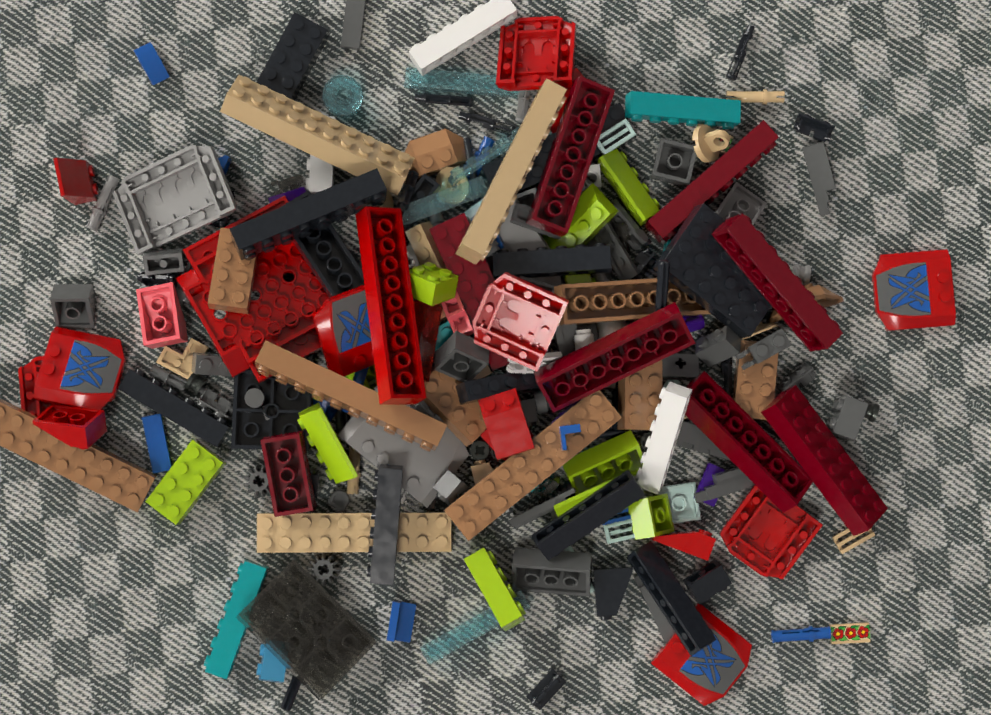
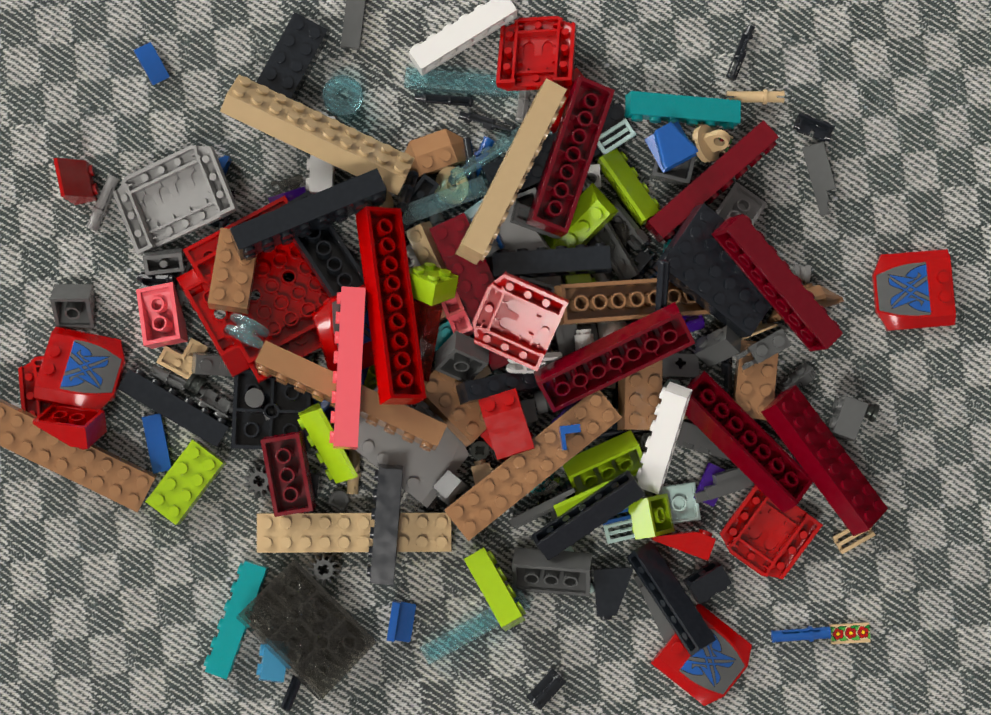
none -> clear light blue wheel [224,313,269,348]
none -> coral brick [329,286,366,450]
none -> blue piece [645,122,698,173]

